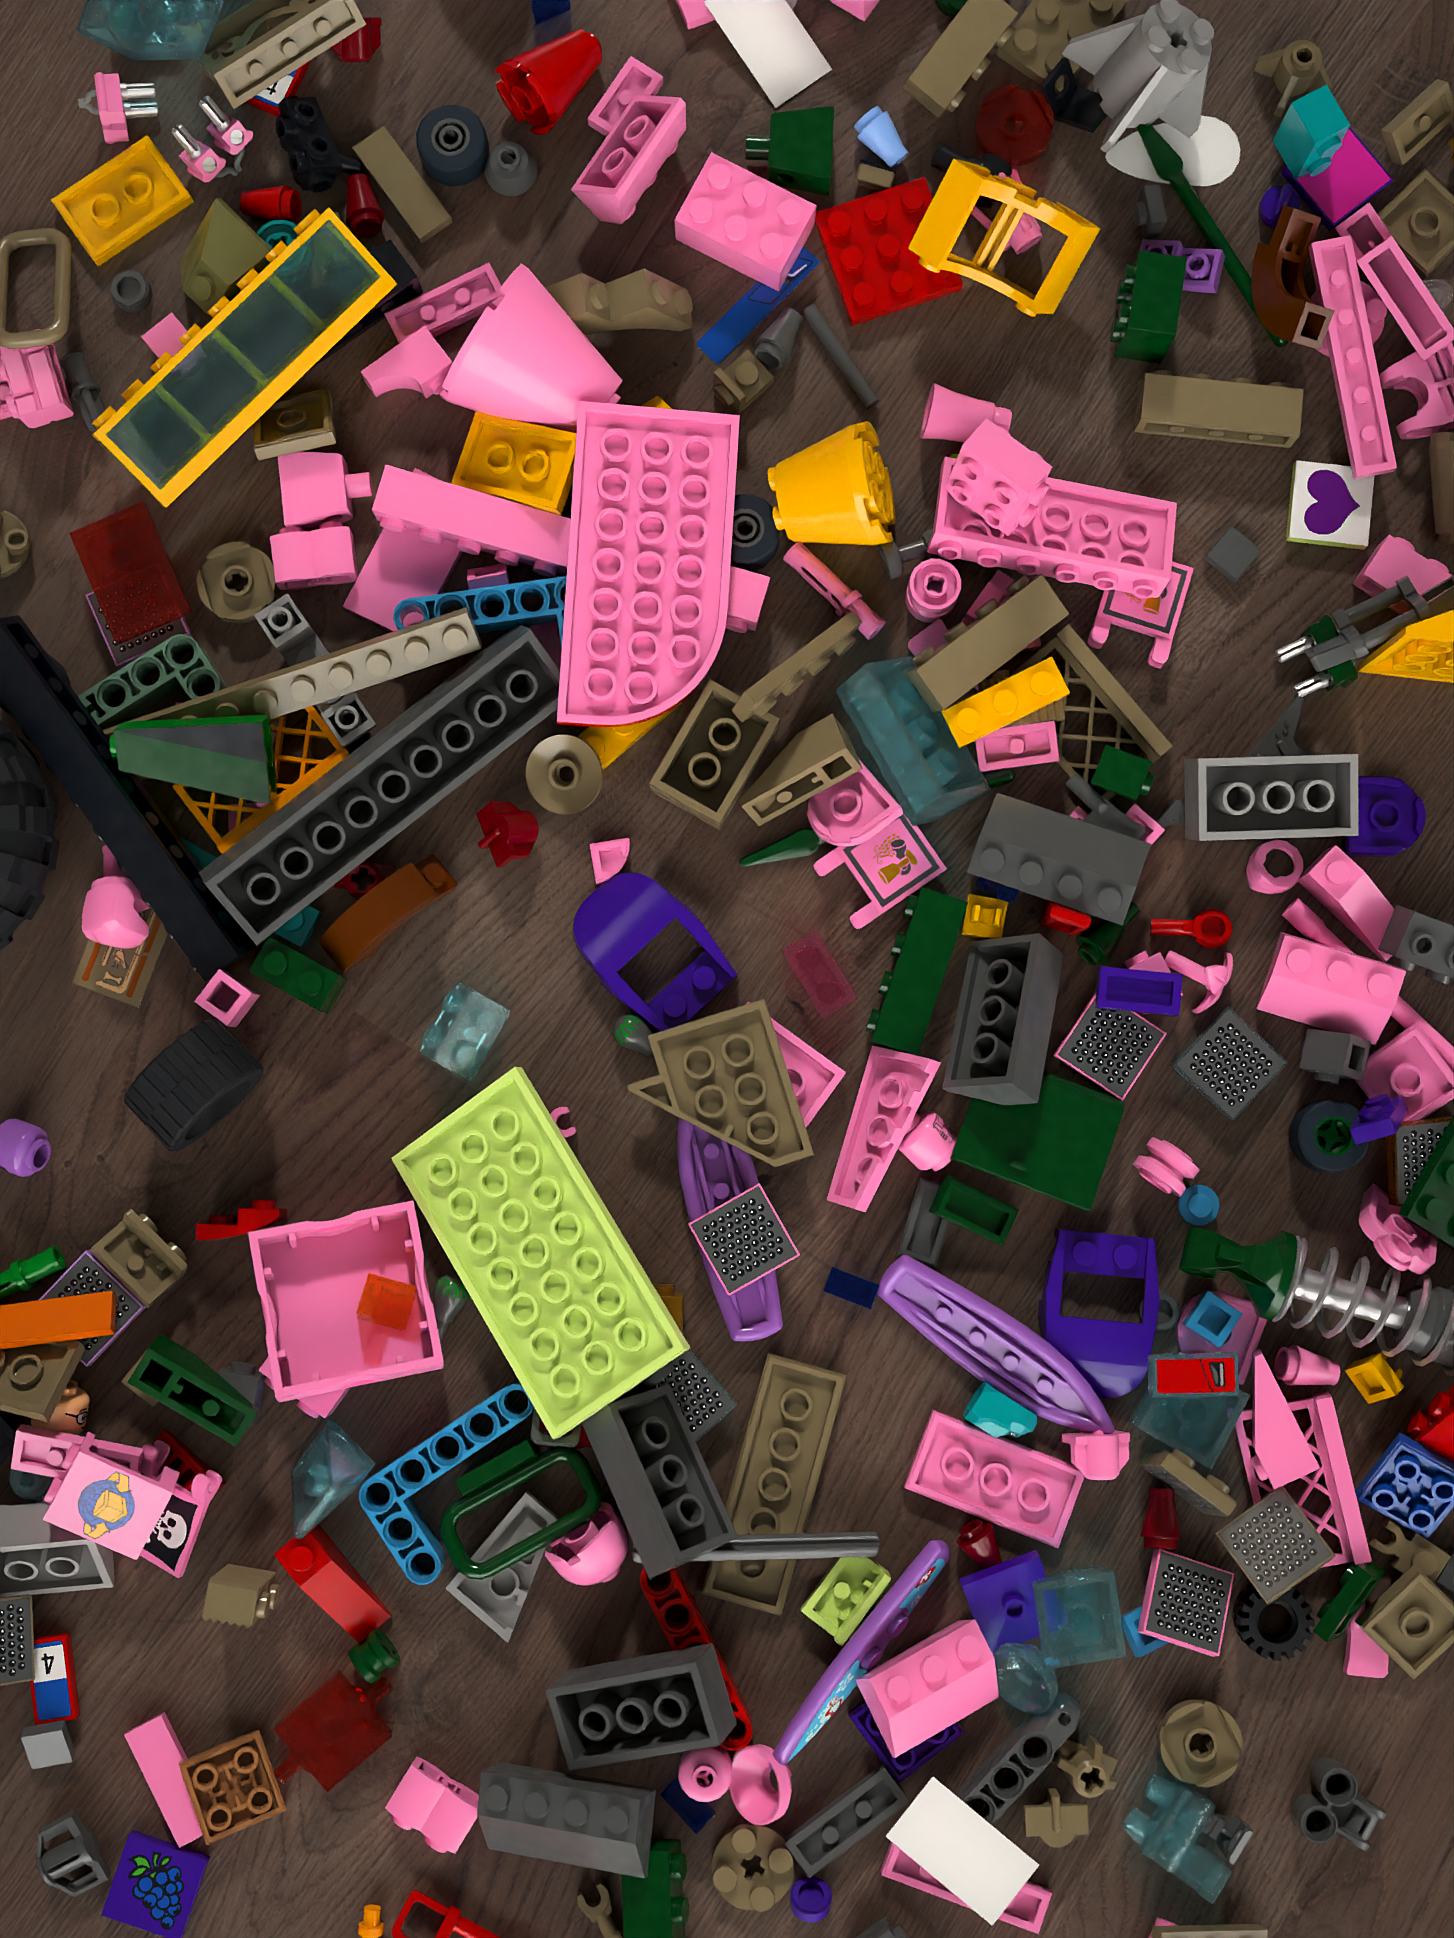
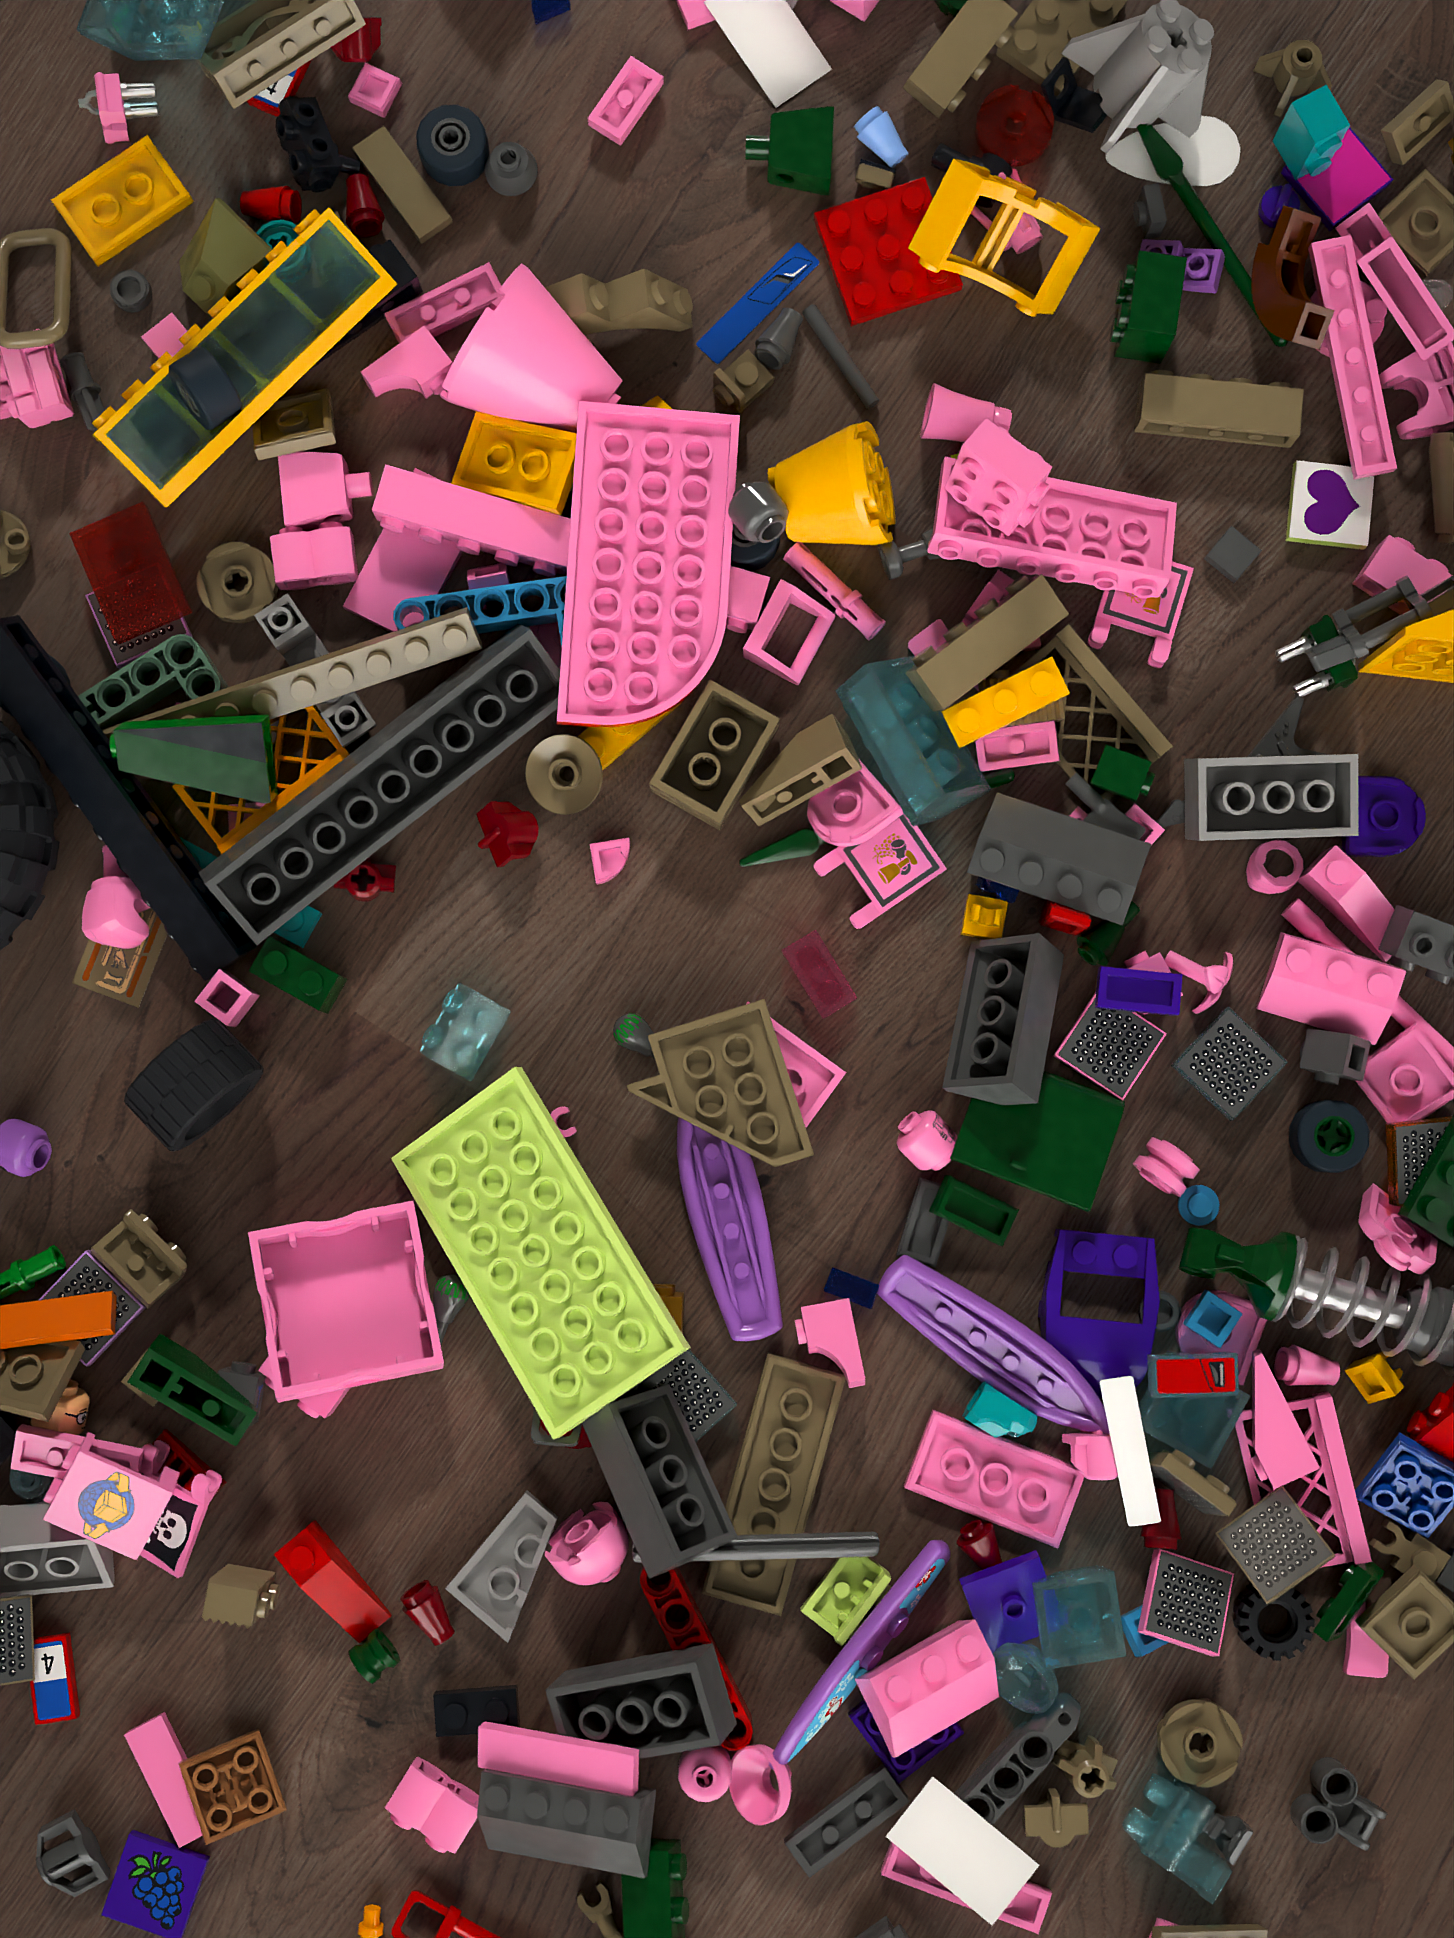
tile [20,1720,76,1769] -> none
piece [171,96,253,183] -> none
red slope [196,1200,287,1240] -> none
clear red plate [274,1670,393,1792] -> none
clear light blue slope [291,1420,375,1539] -> none
reddish brown arch [318,854,458,973] -> none
clear orange panel [356,1273,417,1331] -> none
dark azure beam [359,1380,534,1585] -> none
dark green bar [440,1440,602,1580] -> none
red cone [495,29,602,135] -> none
bright pink slope [571,94,686,224] -> none
dark purple slope [573,873,738,1032] -> none
clear blue piece [660,1777,716,1834] -> none
bright pink brick [674,152,816,291] -> none
tile [688,1183,800,1296] -> none
dark tan plate [711,1821,794,1912] -> none
dark tan plate [732,611,862,723] -> none
dark purple tile [790,1876,832,1923] -> none
bright pink wing [827,1045,941,1212] -> none
dark green brick [865,887,968,1056] -> none
bright pink wheel [905,558,961,623] -> none
red plate [1150,908,1232,949] -> none
dark purple plate [1350,1094,1408,1145] -> none
none -> black wheel [169,347,242,430]
none -> bright pink tile [348,62,402,118]
none -> dark red cone [400,1580,455,1646]
none -> black plate [433,1685,520,1737]
none -> bright pink tile [478,1721,639,1797]
none -> dark grey head [728,481,789,543]
none -> bright pink tile [743,579,836,685]
none -> bright pink arch [794,1298,865,1388]
none -> white sticker [1100,1376,1161,1526]

